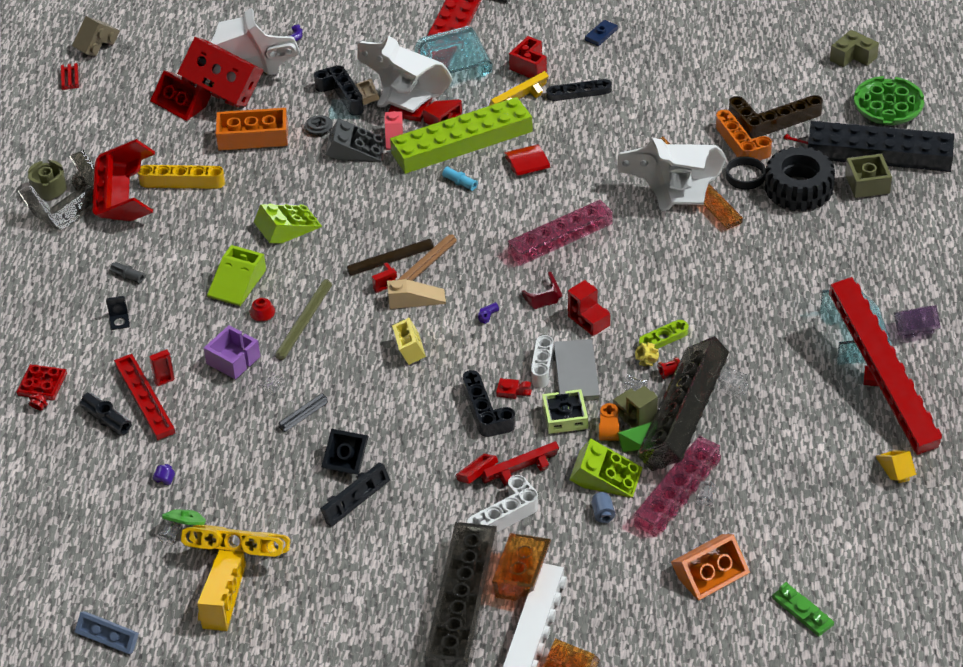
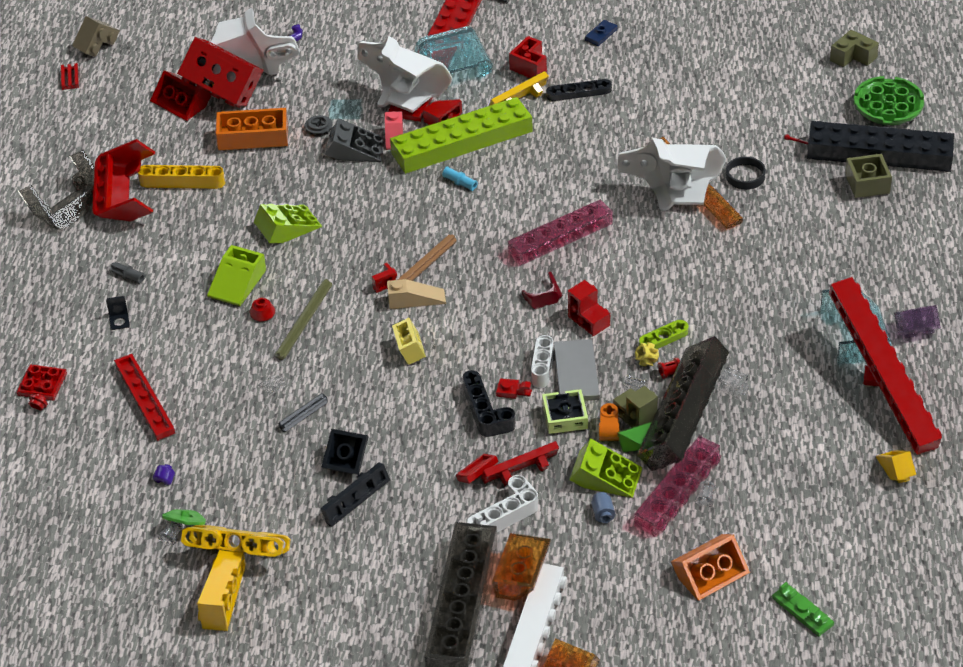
olive brick [28,160,67,201] -> none
sand blue plate [75,611,139,654] -> none
black piece [79,392,132,435] -> none
red tile [149,349,175,386] -> none
medium lavender piece [204,325,261,380] -> none
black beam [314,65,364,116] -> none
dark brown axle [347,239,434,276] -> none
tan plate [356,79,380,105] -> none
dark purple arm [478,302,499,324] -> none
red slope [505,144,551,176] -> none
orange beam [716,110,772,160] -> none
dark brown beam [729,95,823,138] -> none
black tyre [765,146,835,211] -> none

